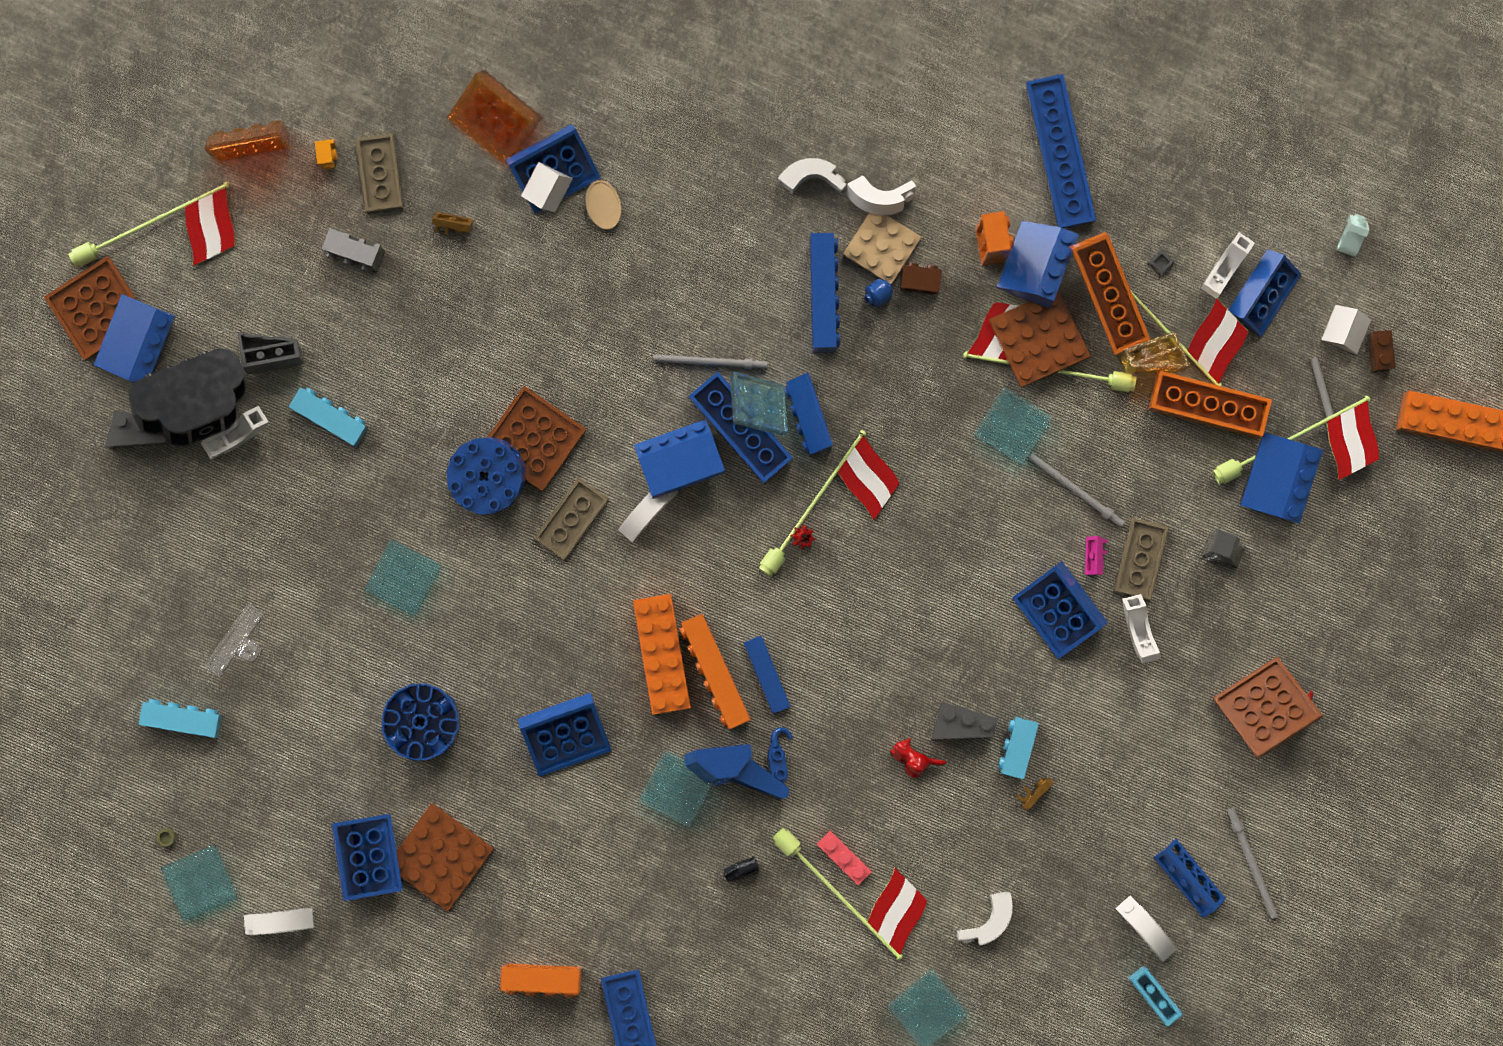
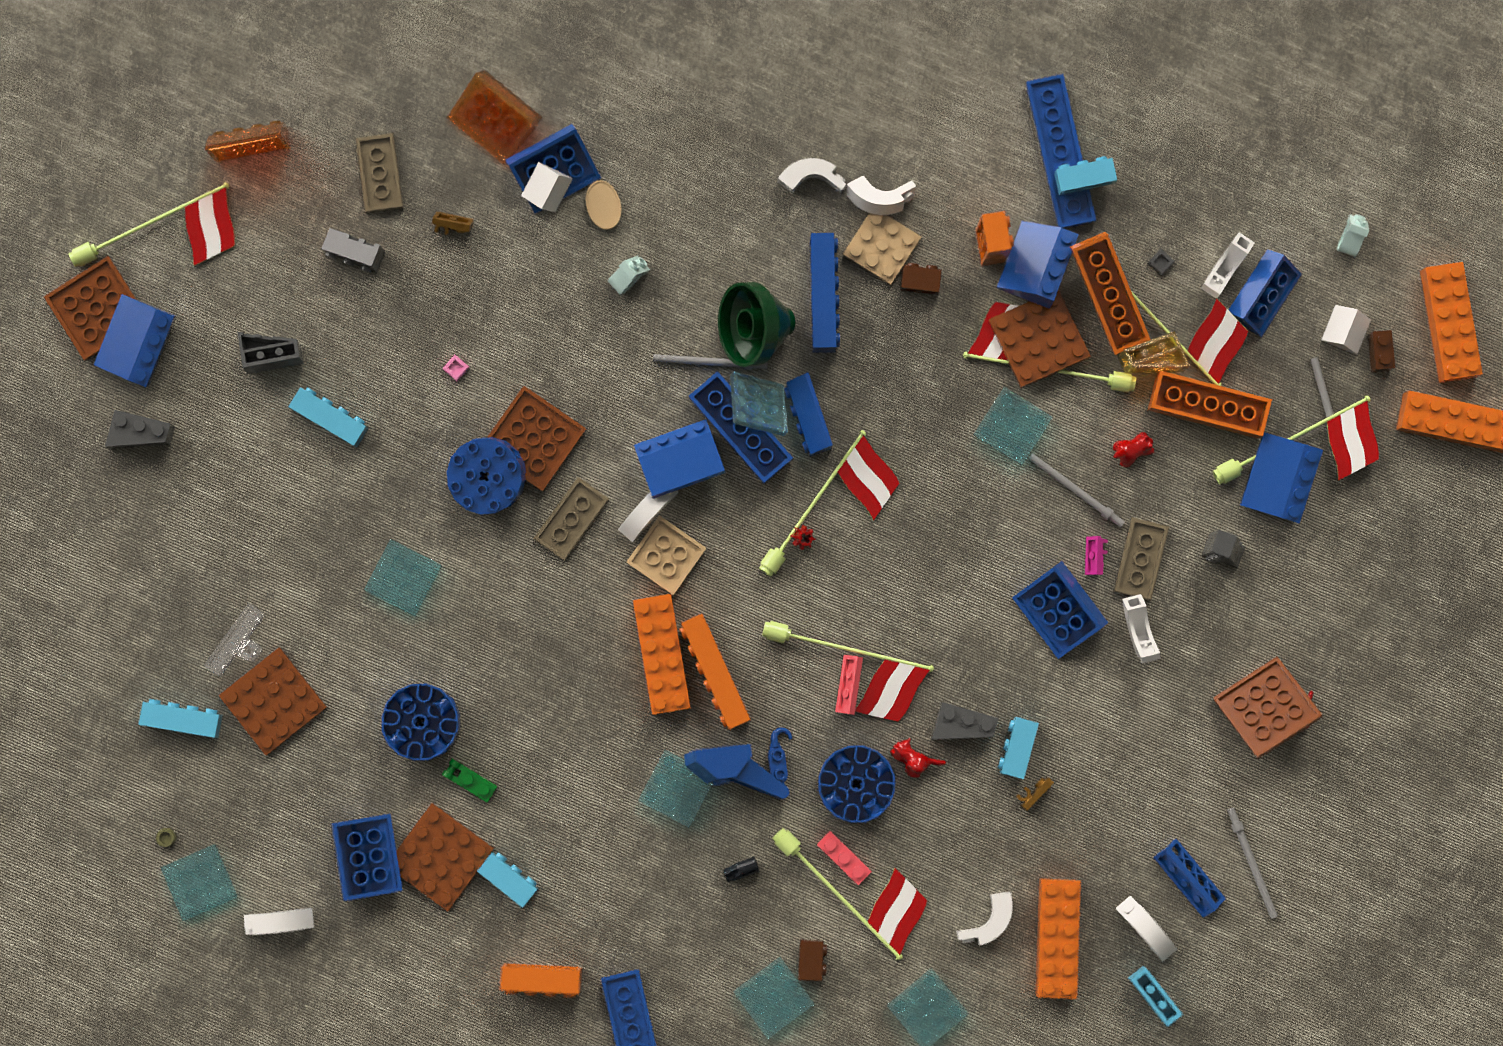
black brick [129,349,246,447] -> none
white arch [201,406,268,459] -> none
light orange brick [315,139,338,170] -> none
blue slope [518,693,612,777] -> none
blue tile [744,636,791,714] -> none
blue head [864,279,893,307] -> none
none -> dark orange plate [218,647,328,756]
none -> bright pink tile [442,355,470,382]
none -> green plate [442,758,498,803]
none -> medium azure brick [477,852,539,908]
none -> light aqua pin [608,256,650,295]
none -> tan plate [626,515,707,596]
none -> dark green cone [718,282,796,367]
none -> clear light blue plate [733,957,814,1039]
none -> flag [762,621,934,722]
none -> reddish brown brick [798,939,827,981]
none -> blue brick [818,746,895,822]
none -> coral plate [835,655,863,715]
none -> orange brick [1036,878,1081,999]
none -> medium azure brick [1054,156,1117,195]
none -> red animal [1113,432,1154,468]
none -> orange brick [1420,262,1483,383]

